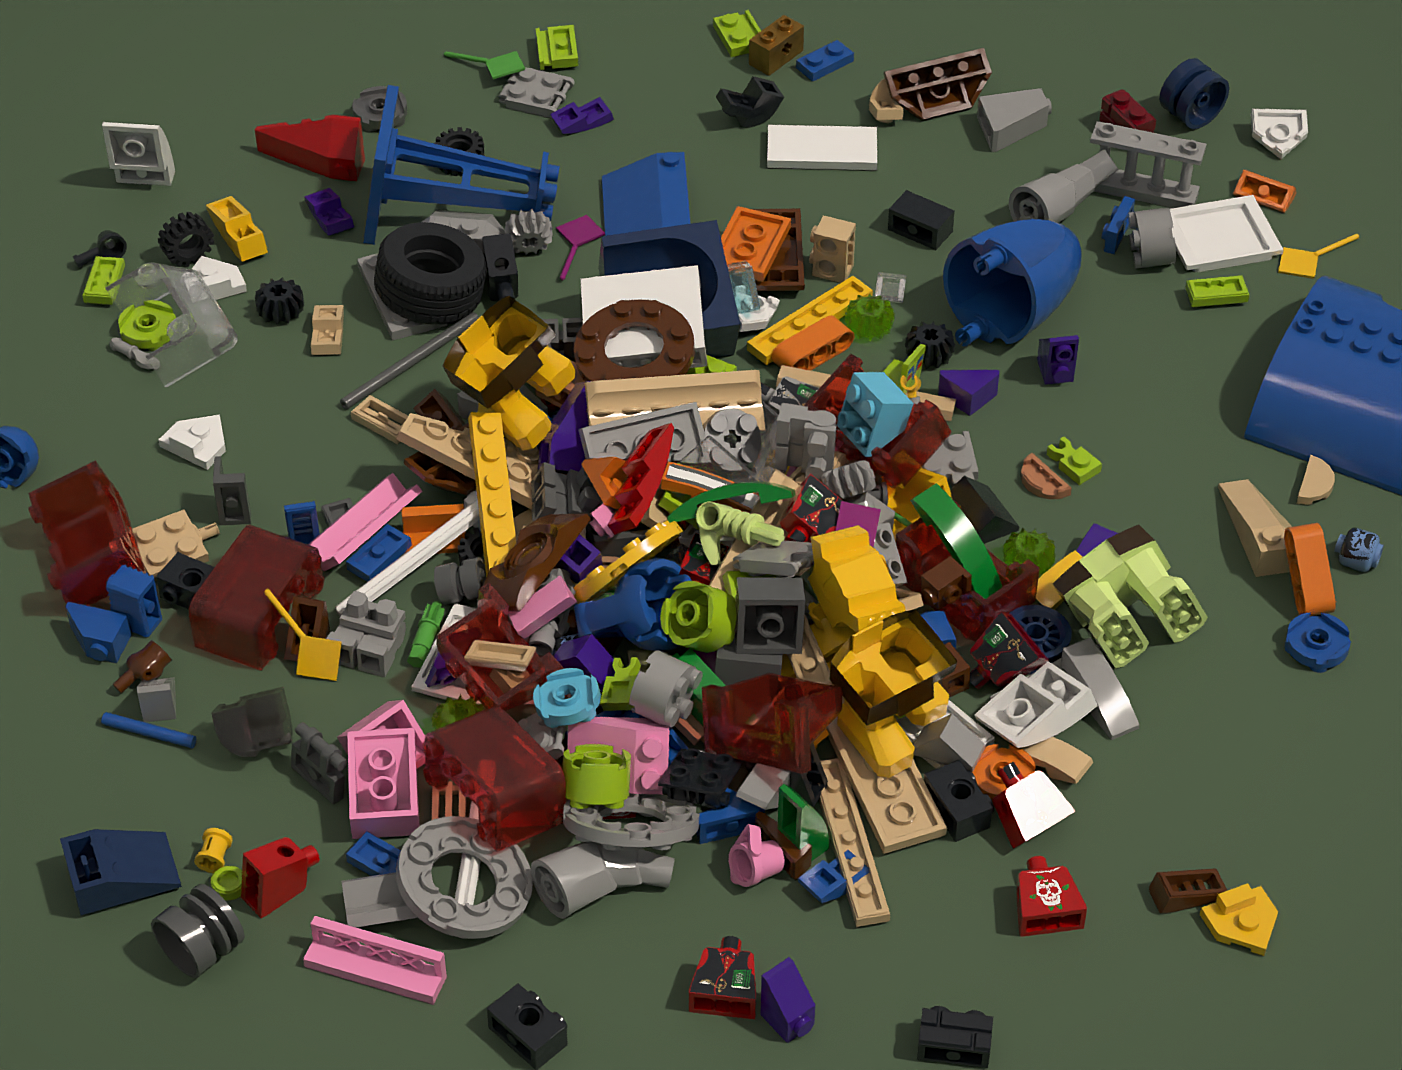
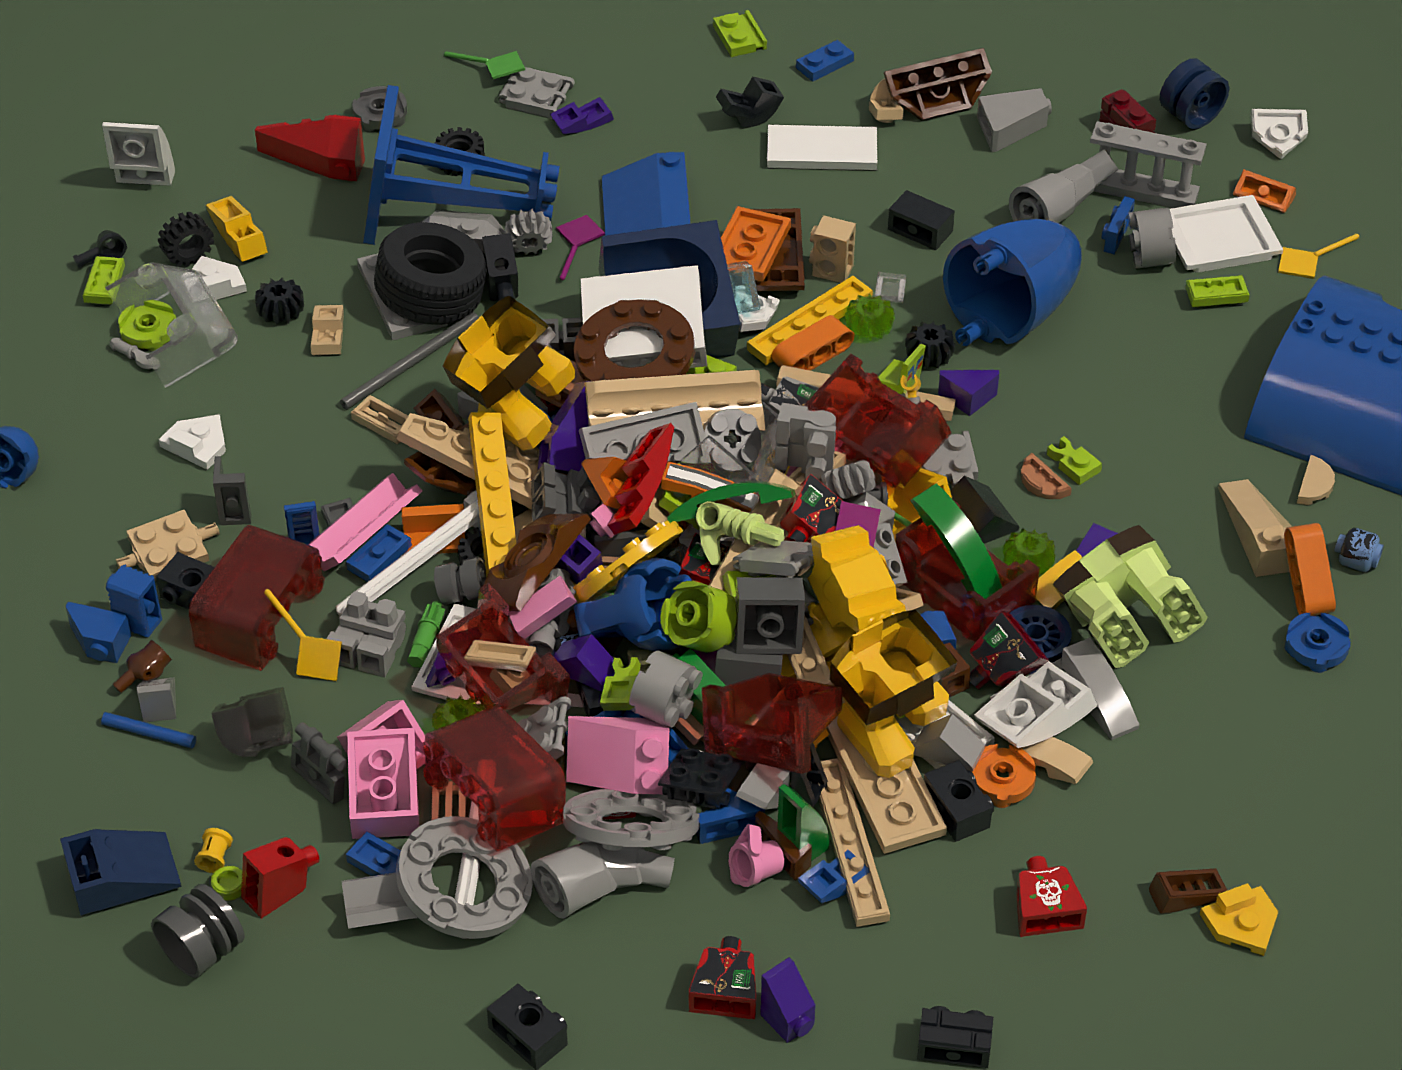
clear red windscreen [28,460,146,606] -> none
reddish brown slope [284,596,330,662] -> none
bright pink fence [303,916,447,1005] -> none
dark purple slope [304,188,354,236] -> none
medium azure plate [533,668,601,728] -> none
lime plate [536,25,579,70] -> none
lime brick [562,744,631,809] -> none
pearl gold brick [749,15,804,76] -> none
medium azure slope [837,372,914,457] -> none
reddish brown brick [921,556,972,610] -> none
torso [993,762,1075,849] -> none
dark purple slope [1037,335,1079,385] -> none

